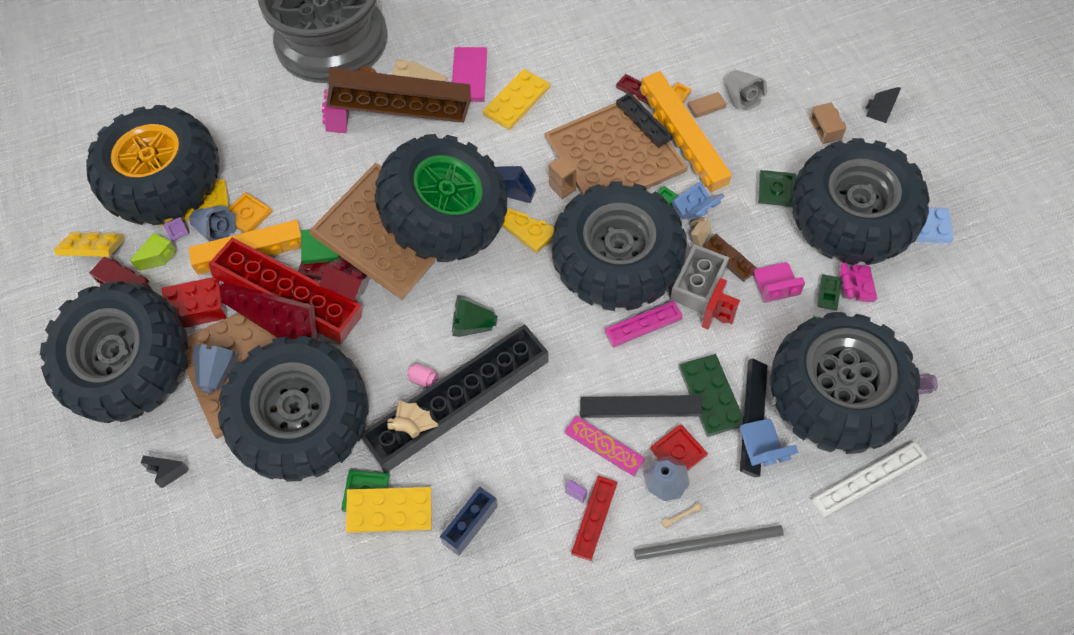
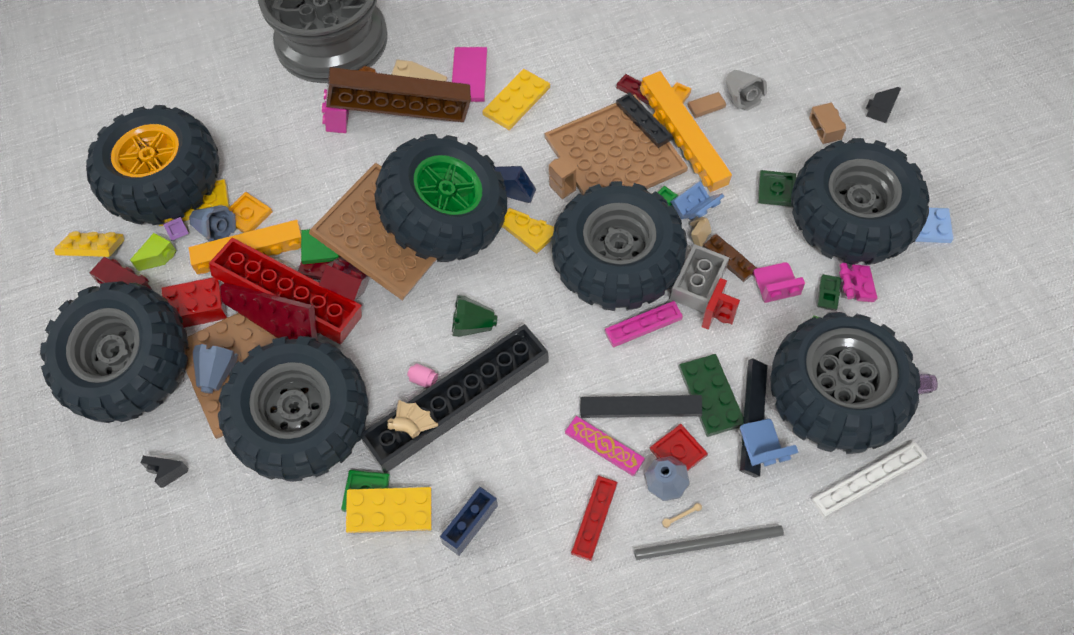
medium lavender tile [565,480,587,503] -> none

